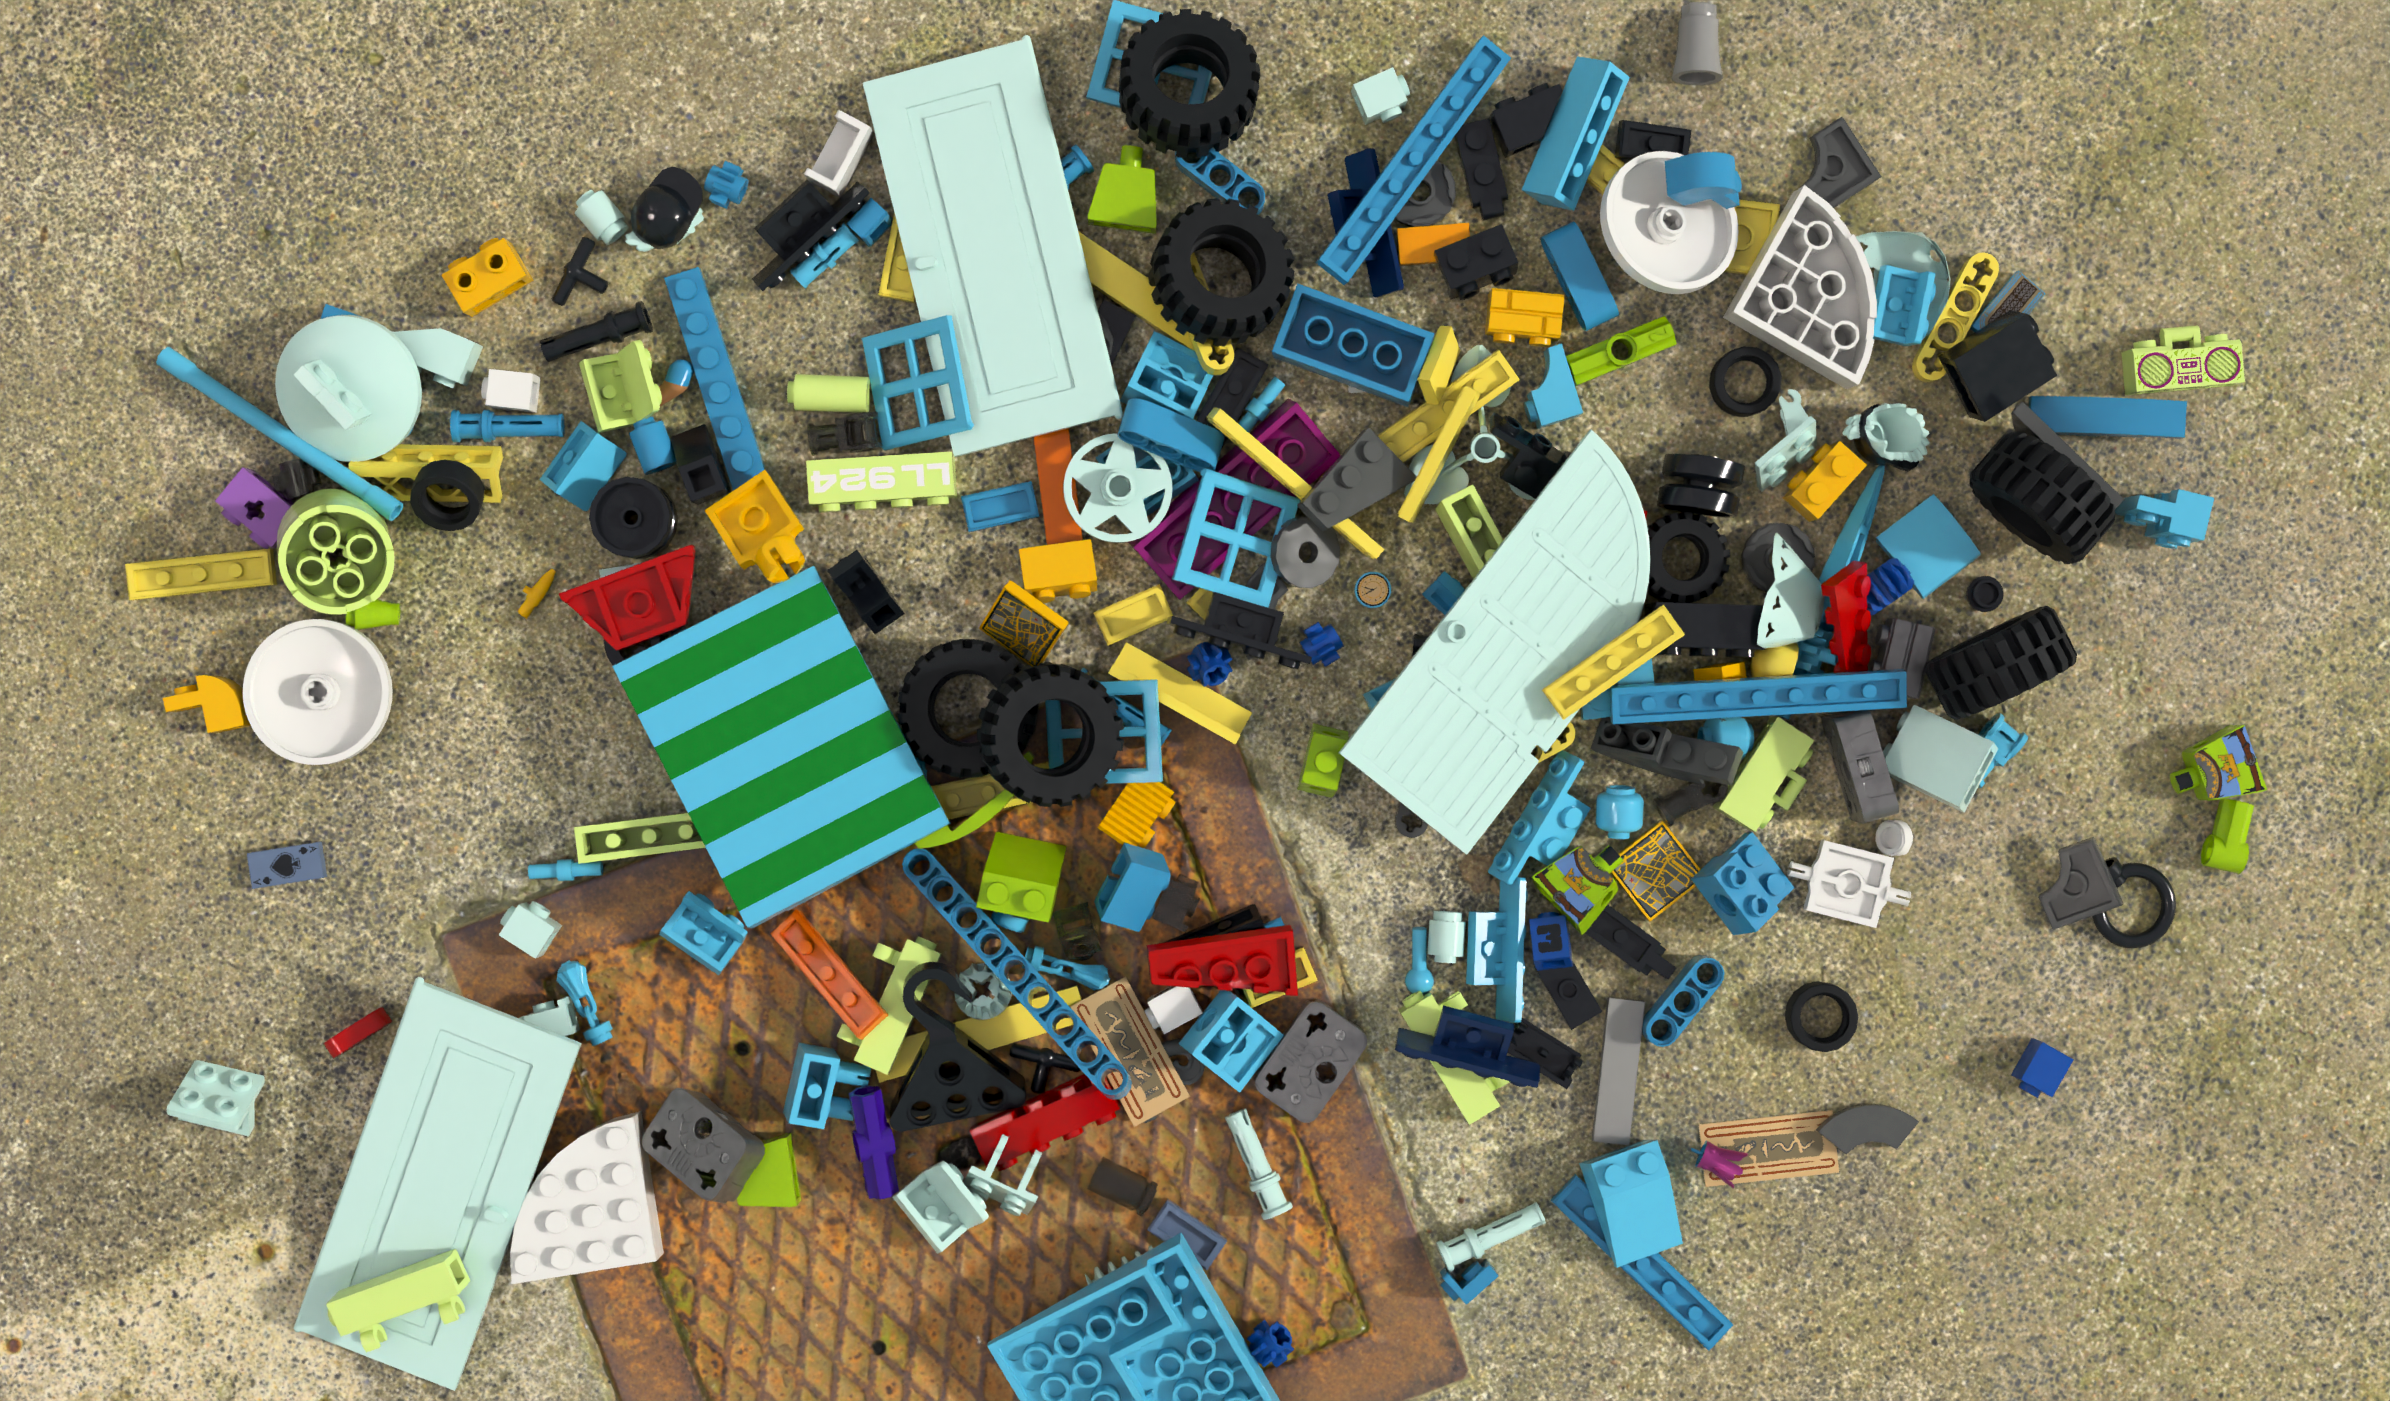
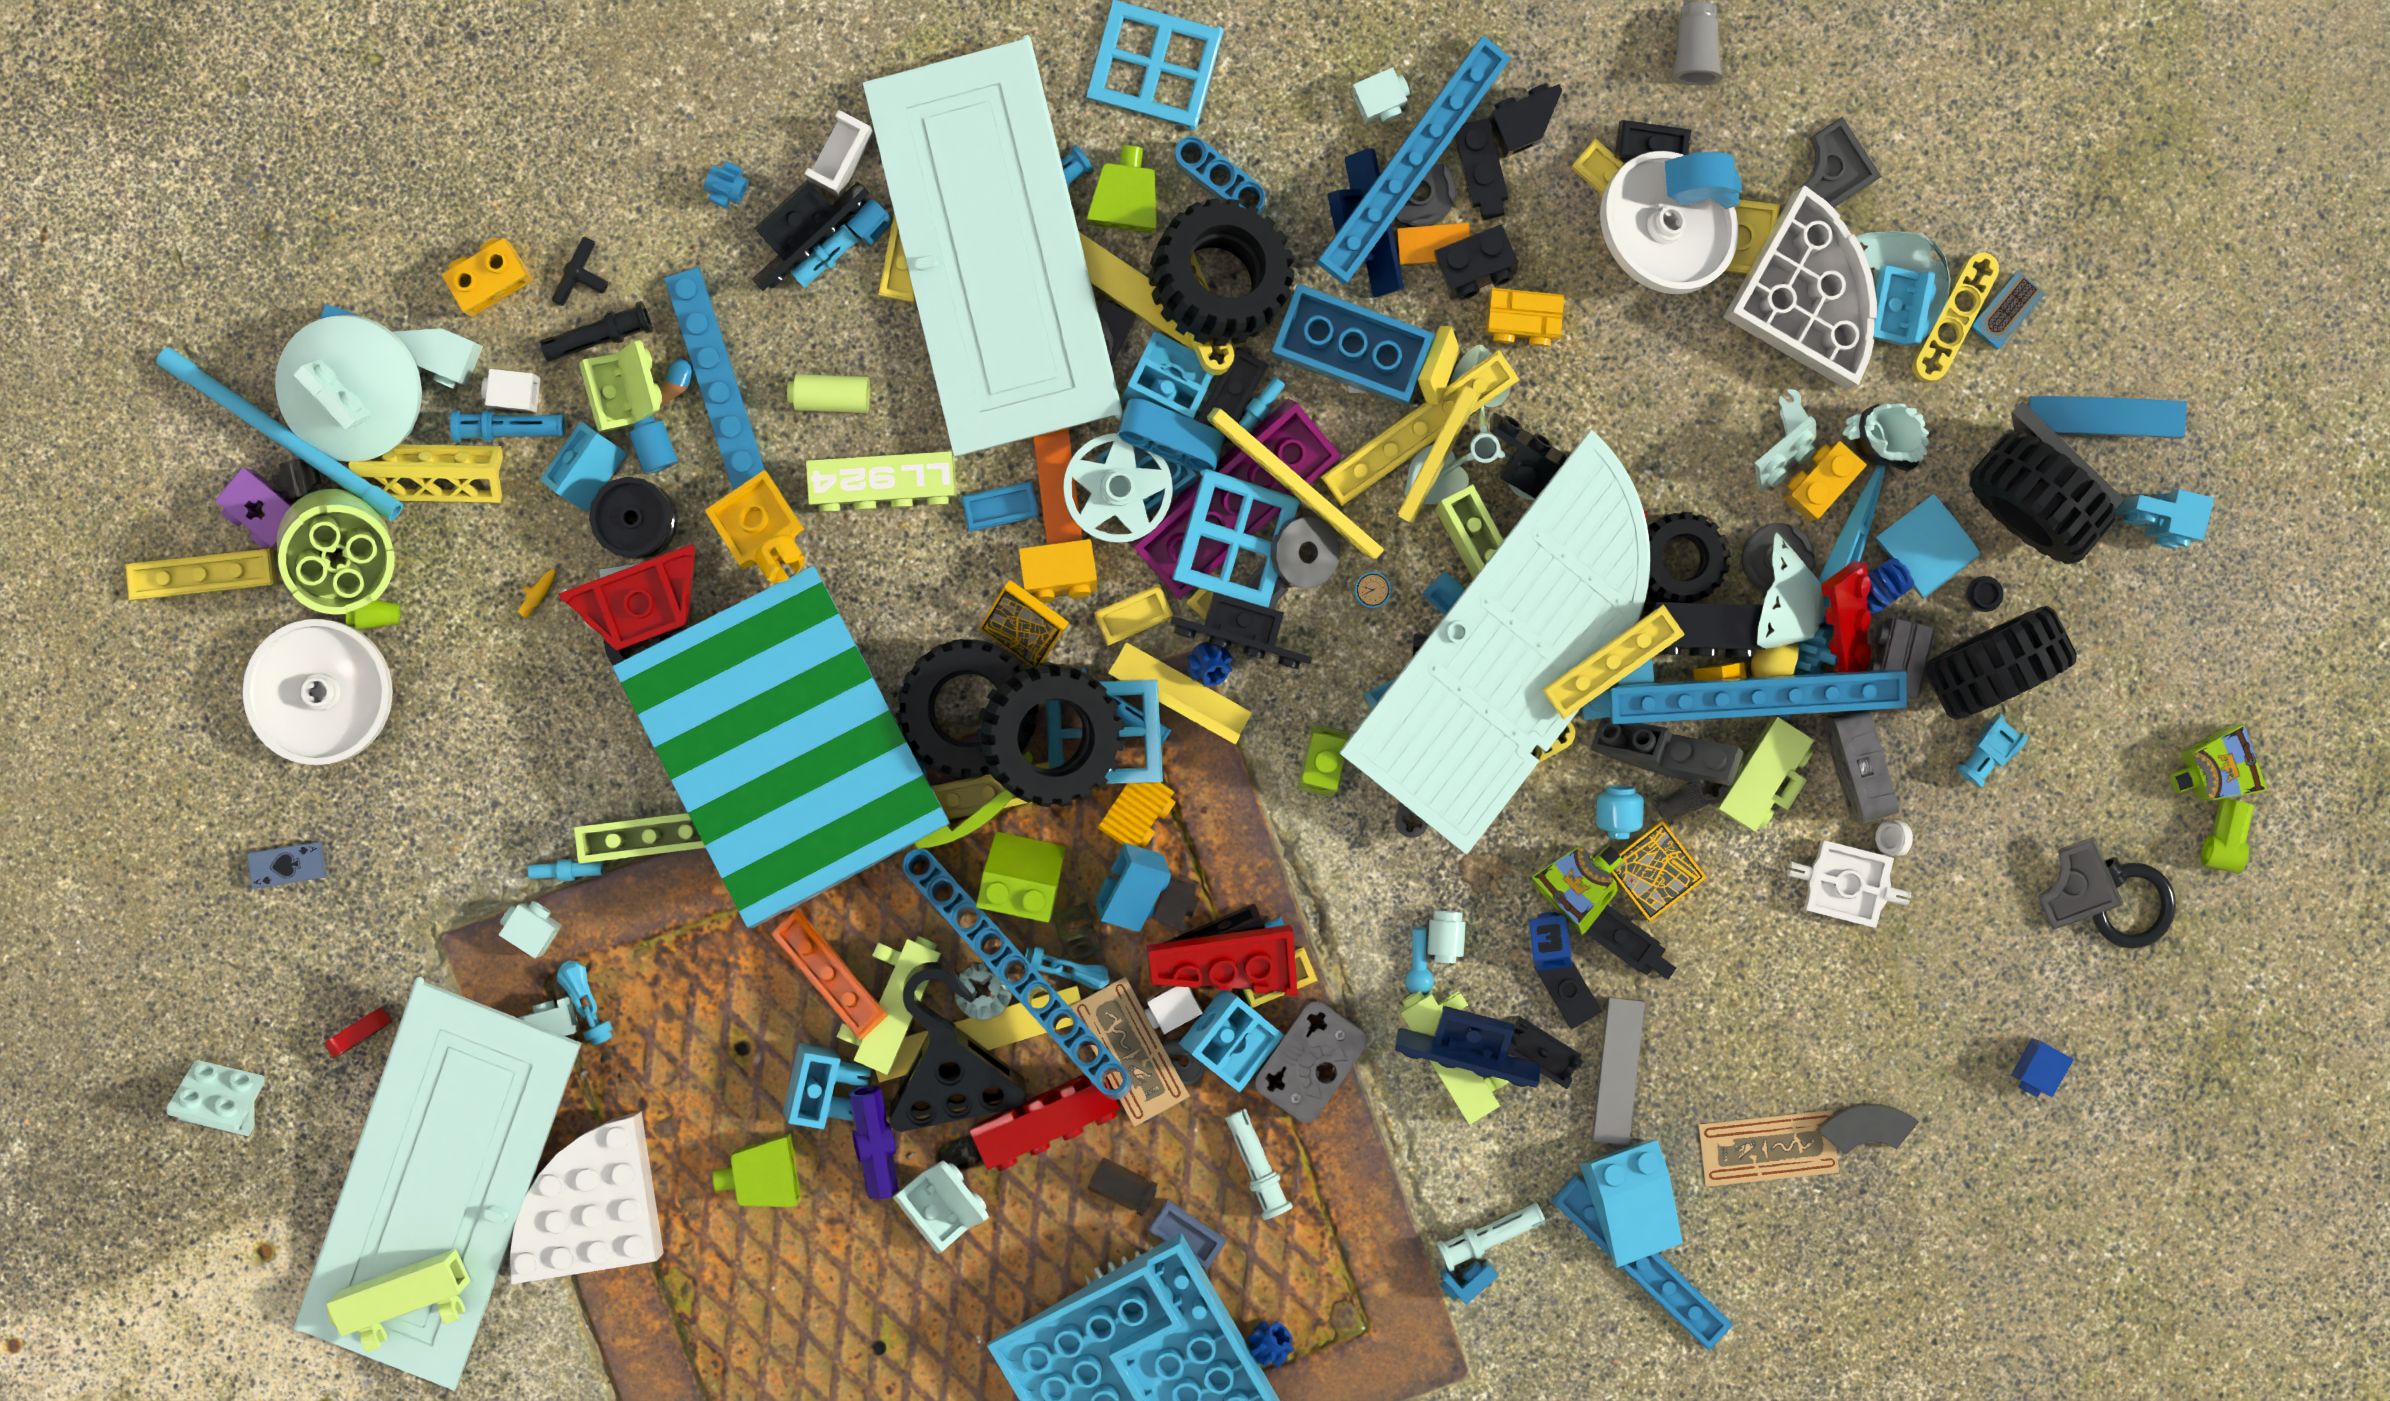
yellow brick [163,675,251,733] -> none
black tyre [410,460,484,531] -> none
light aqua brick [575,190,629,245] -> none
black hair [625,167,704,252] -> none
flat silver axle [642,1088,765,1204] -> none
medium azure bracket [659,891,748,975] -> none
black slope [671,424,732,505] -> none
clear smoke connector [807,412,882,456] -> none
black brick [827,550,905,634] -> none
medium azure window [862,315,974,451] -> none
light aqua plate [963,1134,1042,1216] -> none
medium azure tile [991,911,1029,933] -> none
black piece [1009,1043,1082,1094] -> none
black tyre [1118,9,1260,158] -> none
dark grey wing [1297,427,1417,531] -> none
blue gear [1299,622,1344,667] -> none
medium azure bracket [1466,877,1528,1023] -> none
medium azure bracket [1488,750,1591,886] -> none
medium azure brick [1522,56,1630,211] -> none
medium azure arch [1524,344,1583,429] -> none
dark azure beam [1540,221,1619,331] -> none
lime piece [1566,316,1677,386] -> none
dark azure beam [1642,955,1724,1047] -> none
black wheel [1657,454,1745,518] -> none
dark azure brick [1691,832,1794,935] -> none
flat silver piece [1691,1140,1748,1189] -> none
medium azure head [1697,717,1754,760] -> none
black tyre [1709,346,1782,417] -> none
black tyre [1785,981,1859,1052] -> none
light aqua brick [1883,705,1998,813] -> none
black brick [1938,310,2057,422] -> none
yellowish green piece [2121,325,2245,396] -> none

